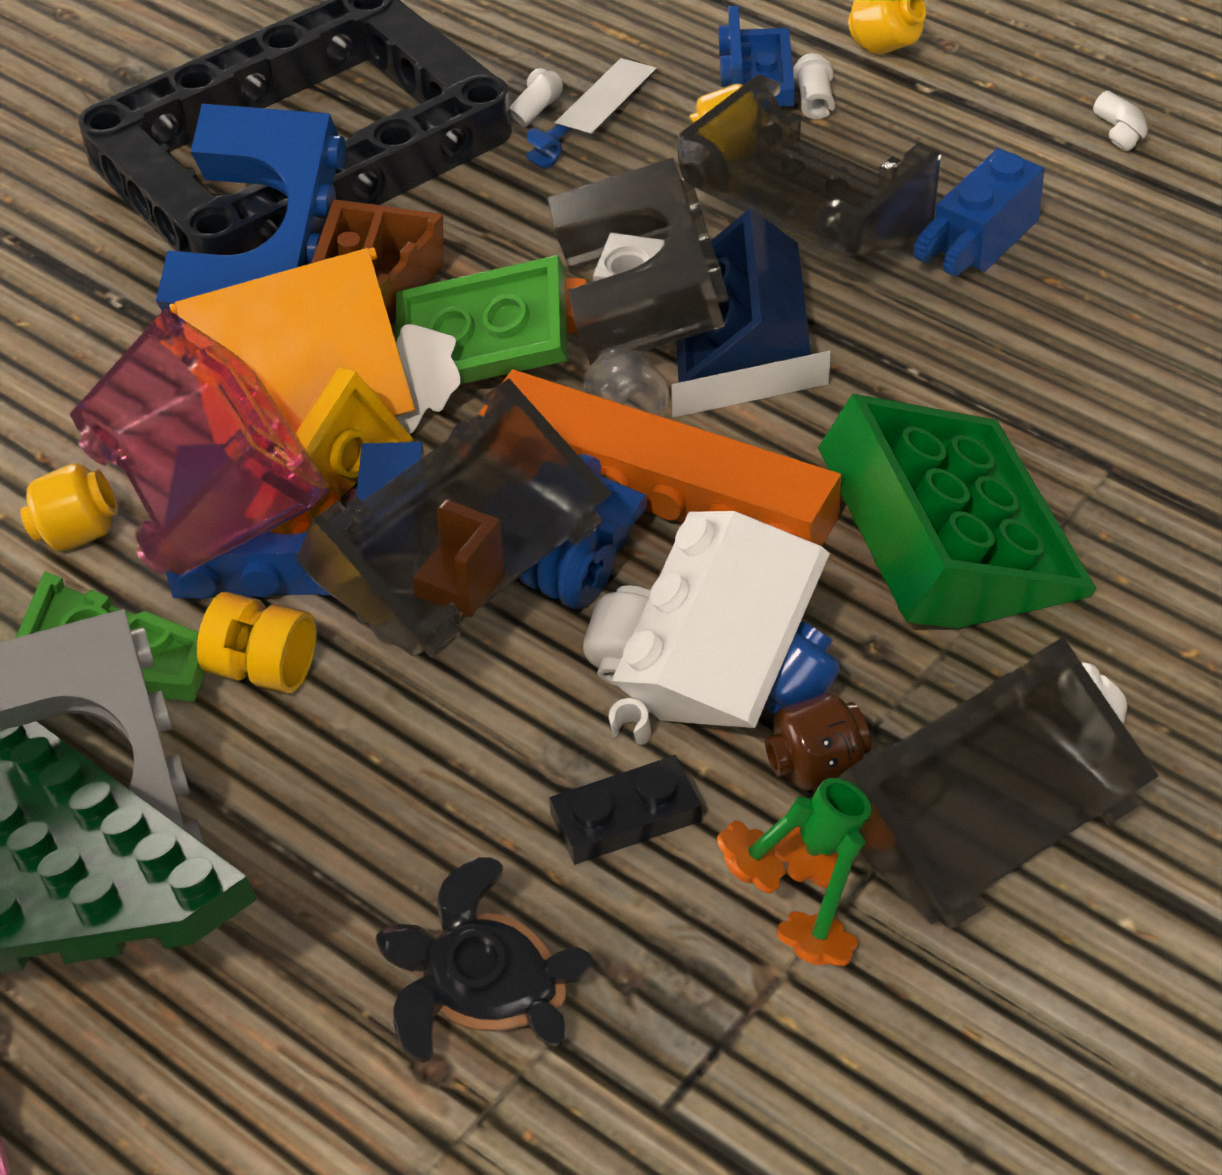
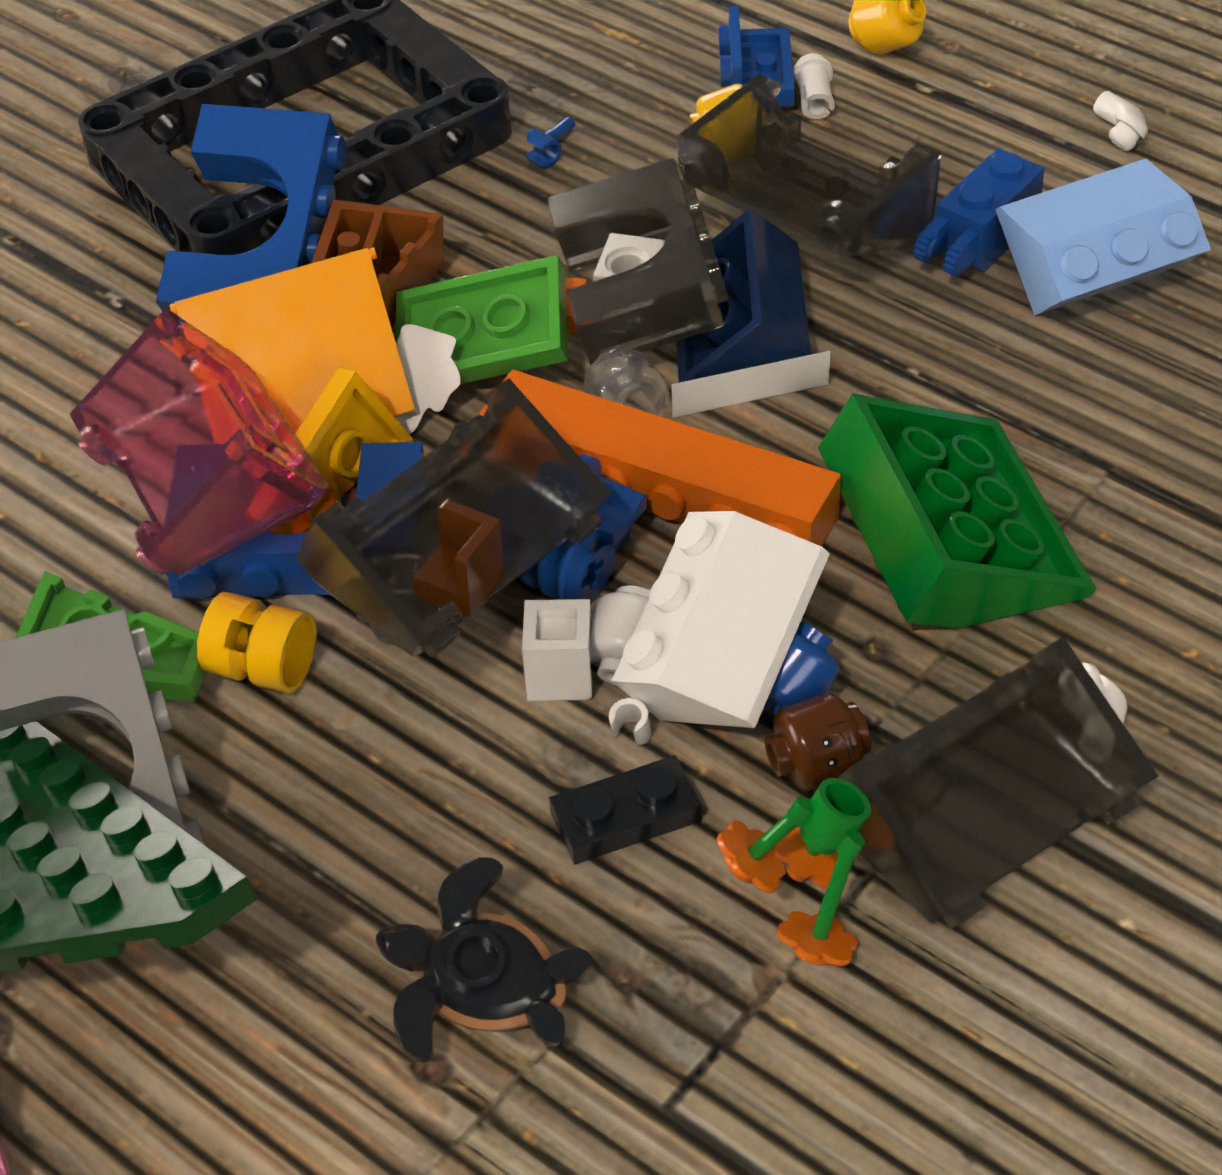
yellow head [20,463,118,552] -> none
white arm [510,68,563,128] -> none
white sticker [555,58,657,133] -> none
none -> white panel [522,599,592,701]
none -> light blue slope [995,158,1211,316]

